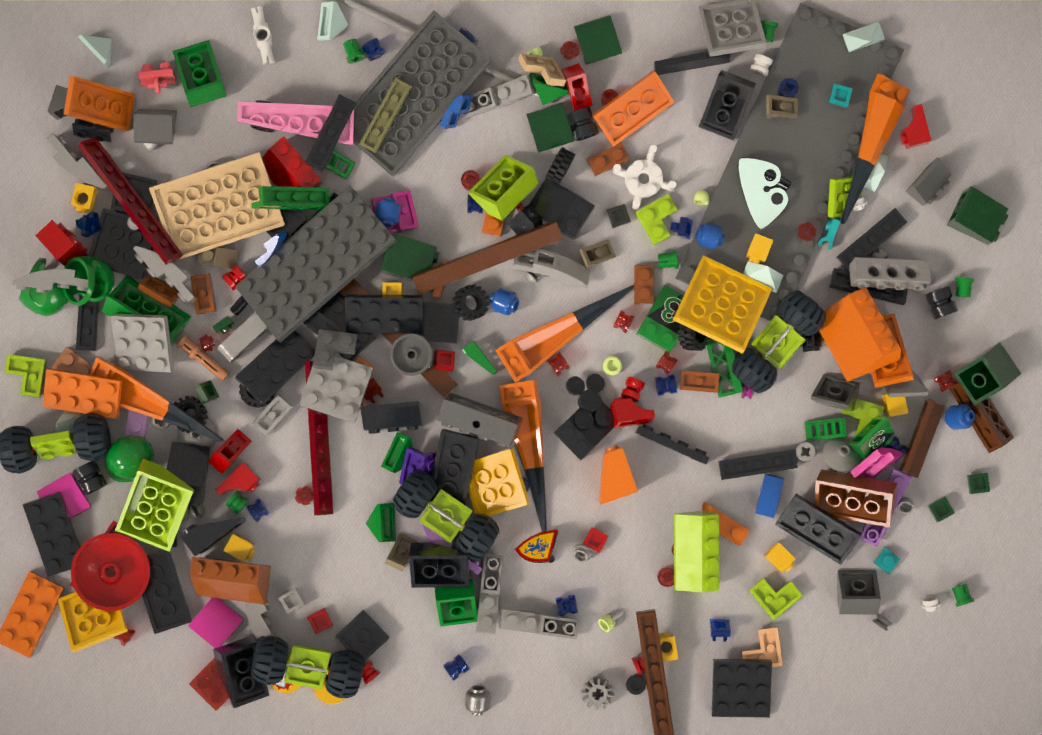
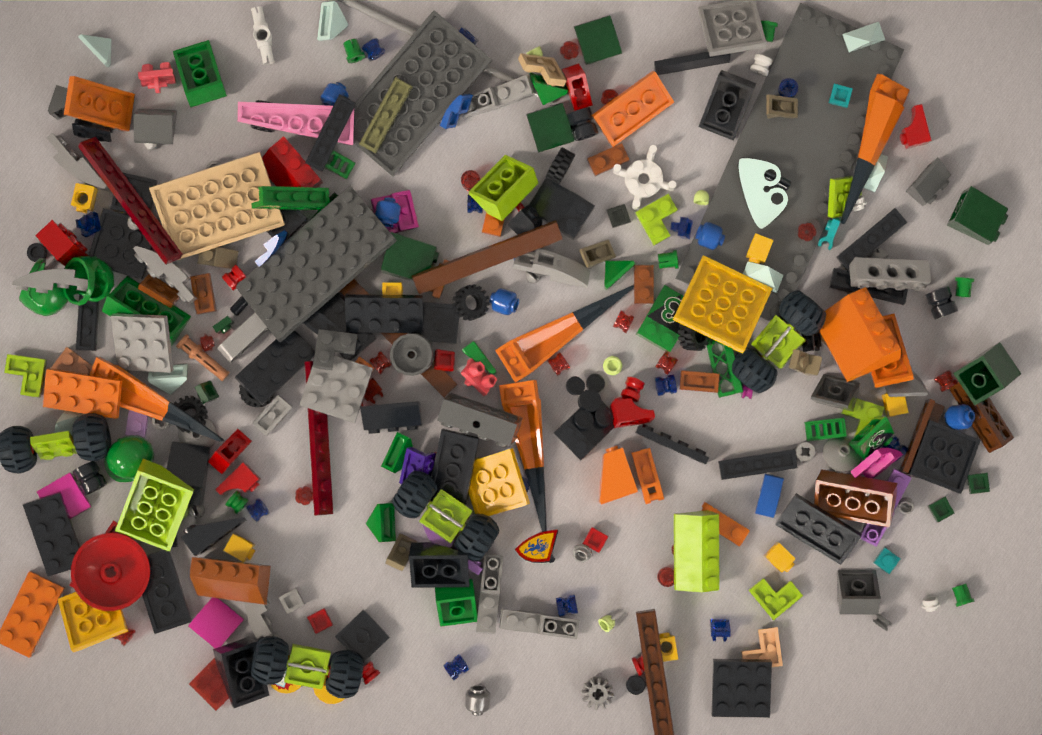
none -> black tile [27,243,47,262]
none -> light aqua slope [148,364,188,395]
none -> blue head [320,82,349,106]
none -> clear red wheel [369,351,392,375]
none -> coral hips [461,358,497,396]
none -> green slope [604,261,636,290]
none -> orange plate [631,448,664,504]
none -> dark tan slope [789,349,822,376]
none -> black plate [907,420,981,494]

